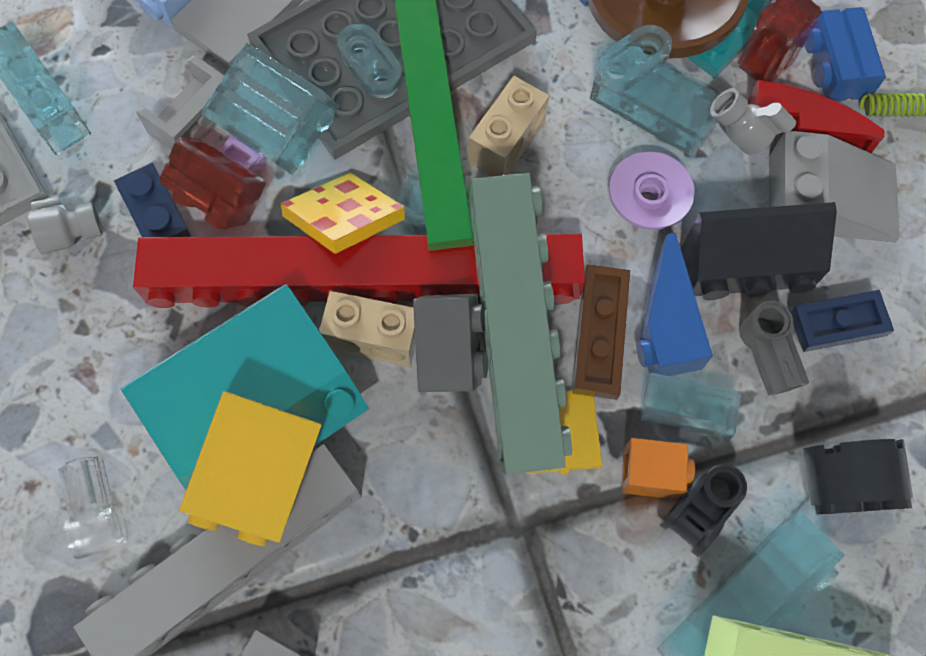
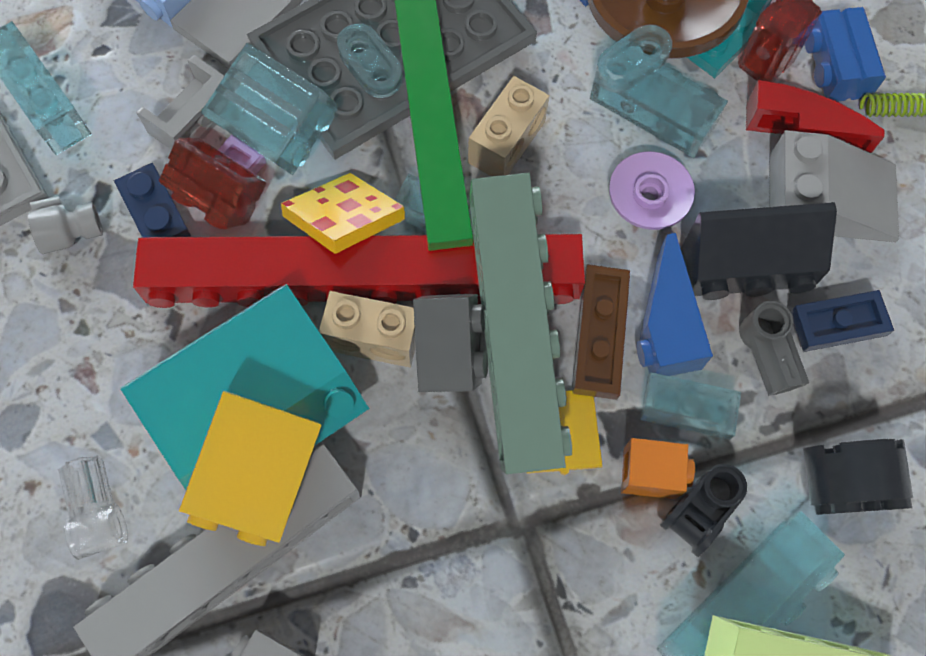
light grey piece [710,88,796,155] -> none

